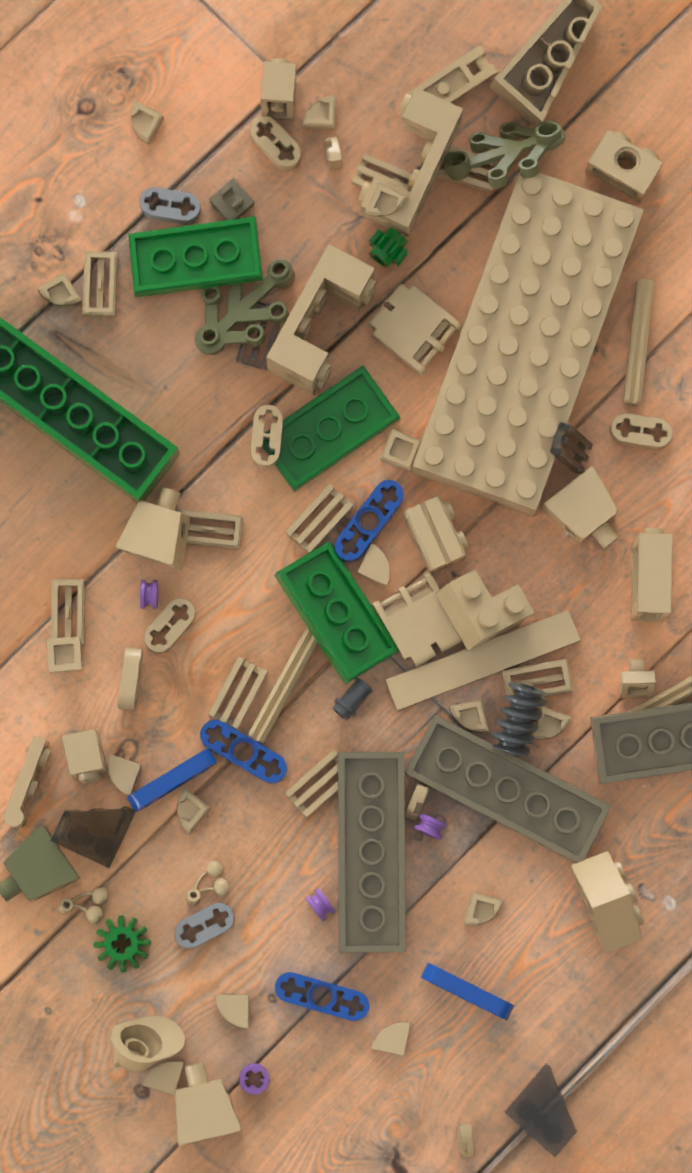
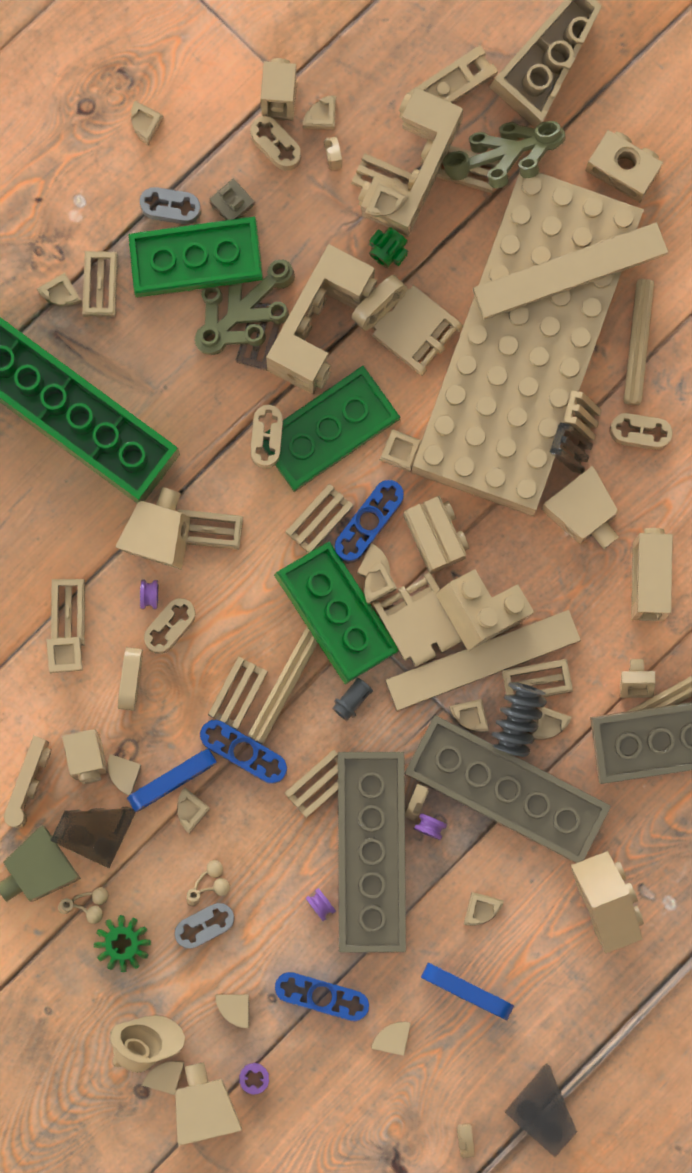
none -> tan beam [352,275,407,330]
none -> tan tile [364,559,397,604]
none -> tan tile [473,222,668,320]
none -> tan tile [564,390,602,441]

